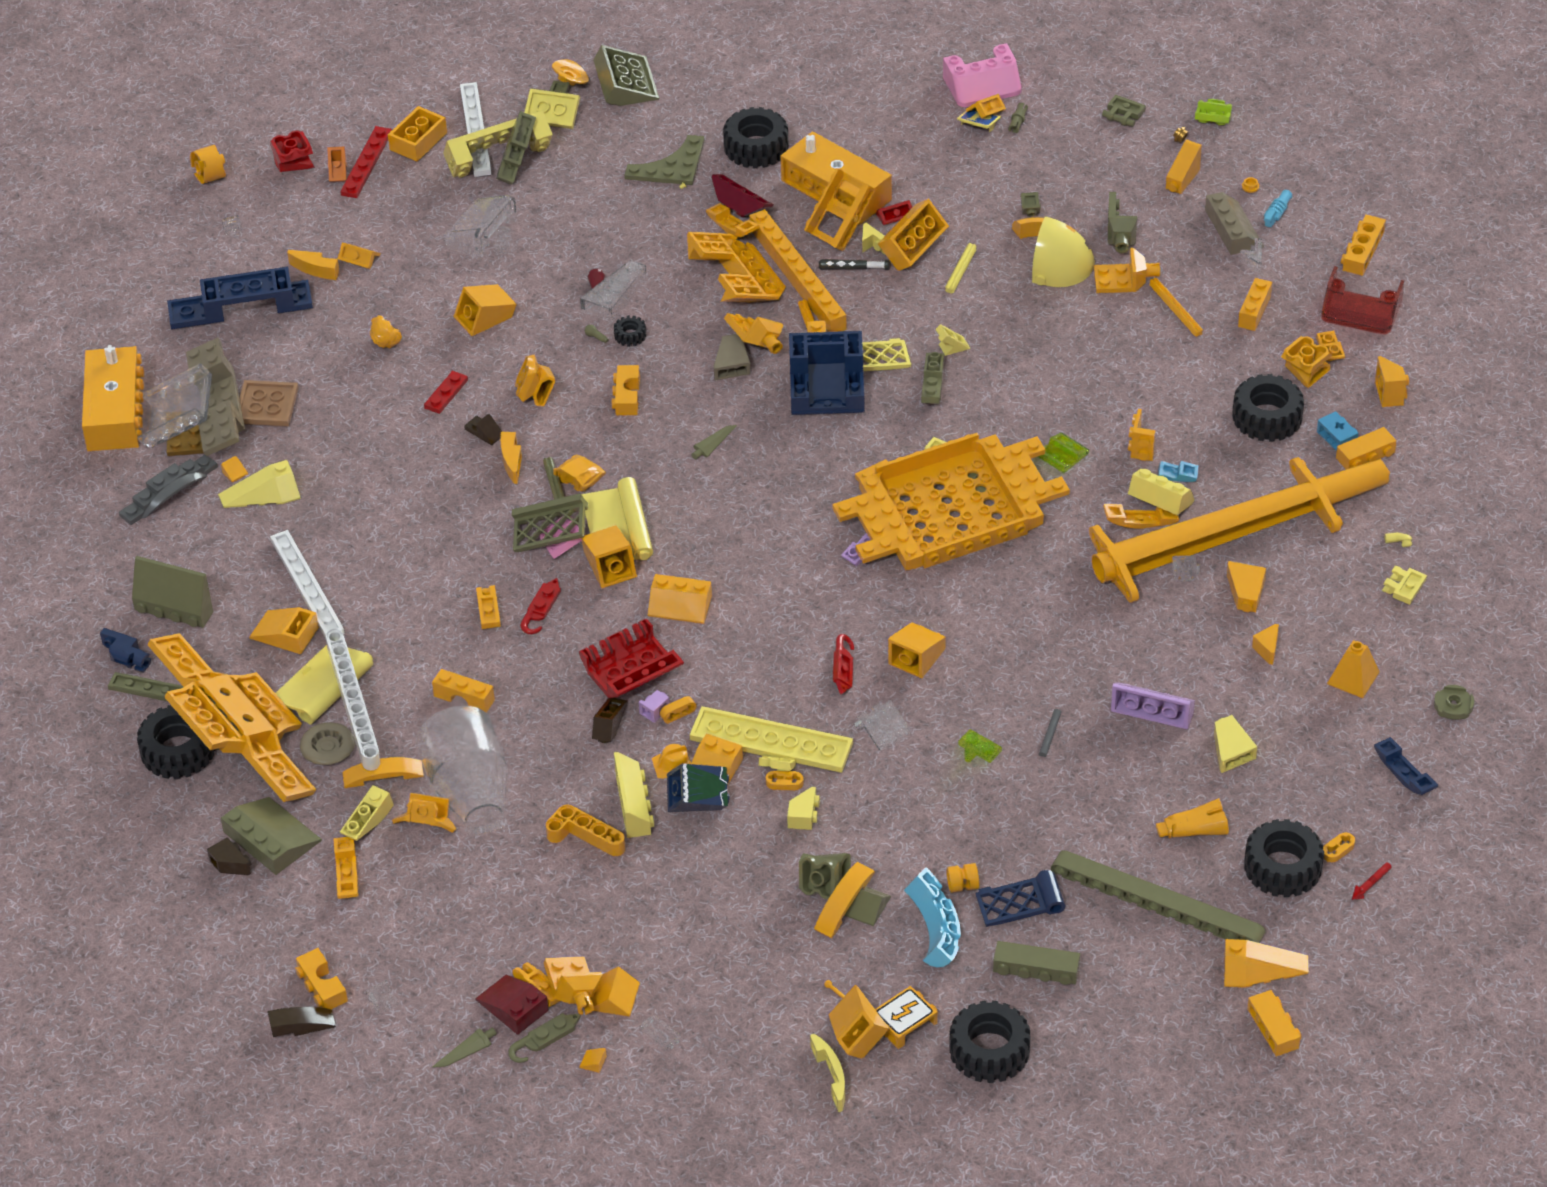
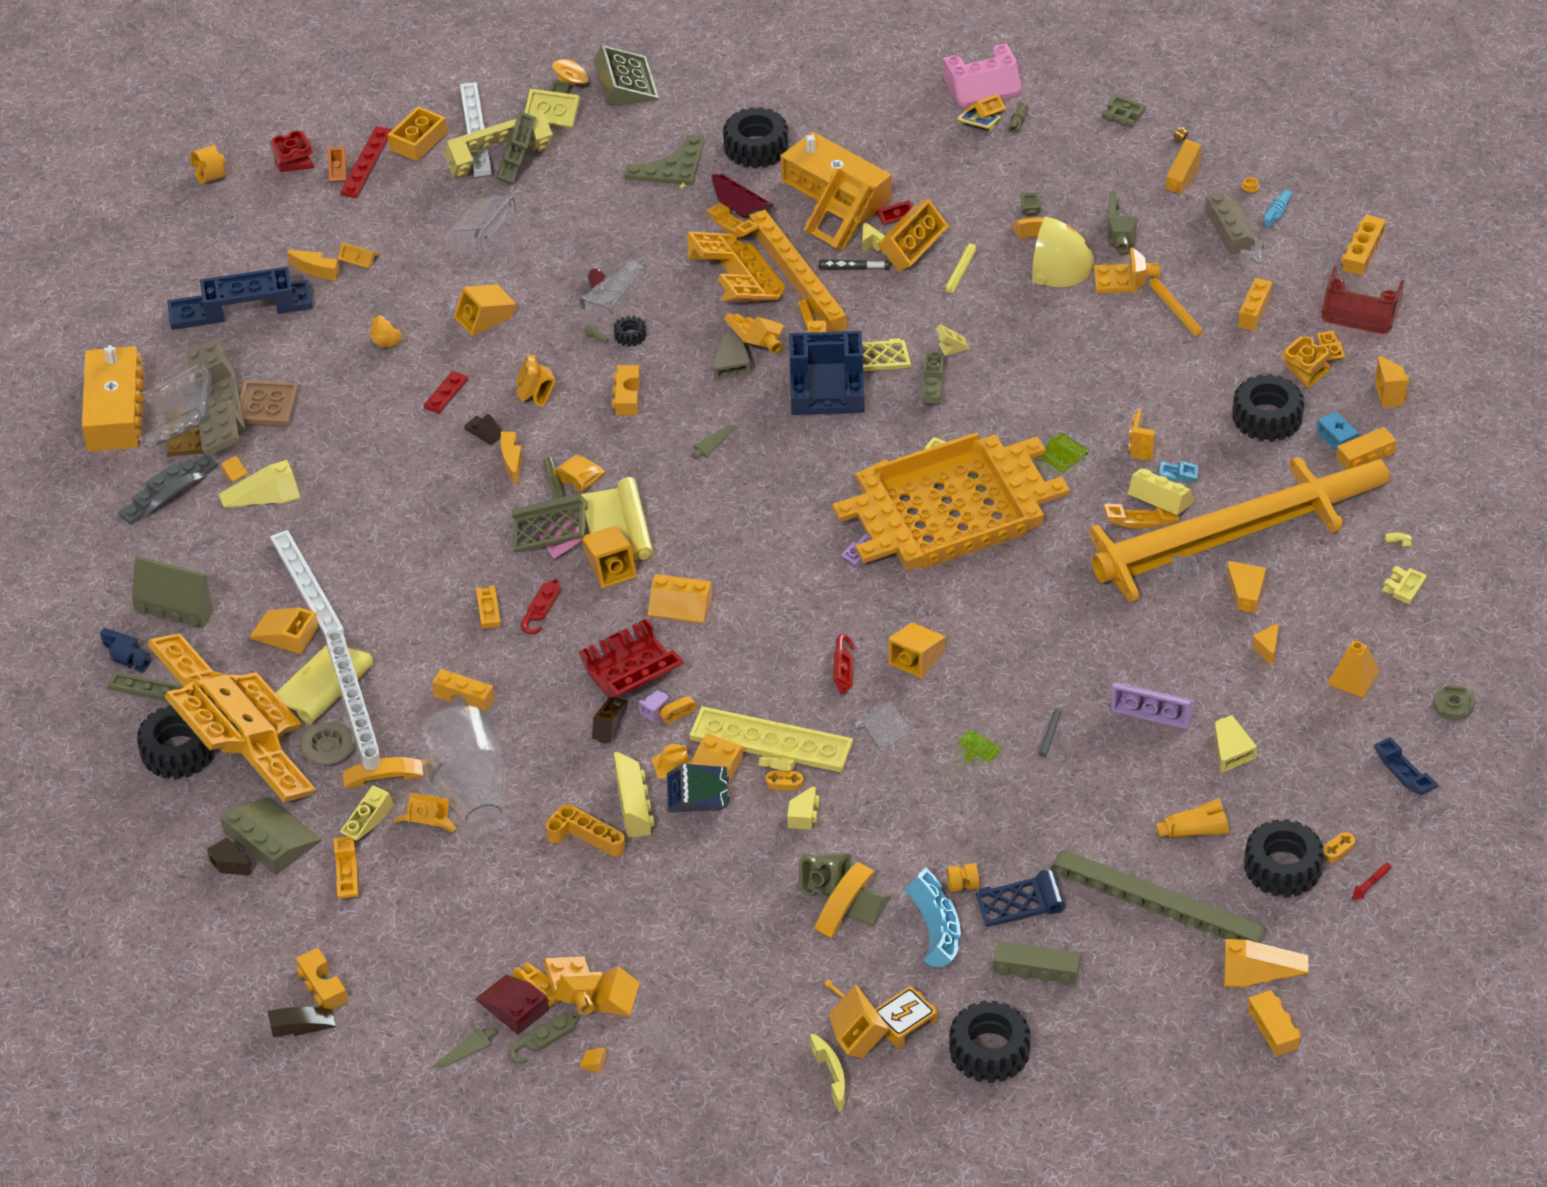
lime slope [1195,99,1232,125] -> none

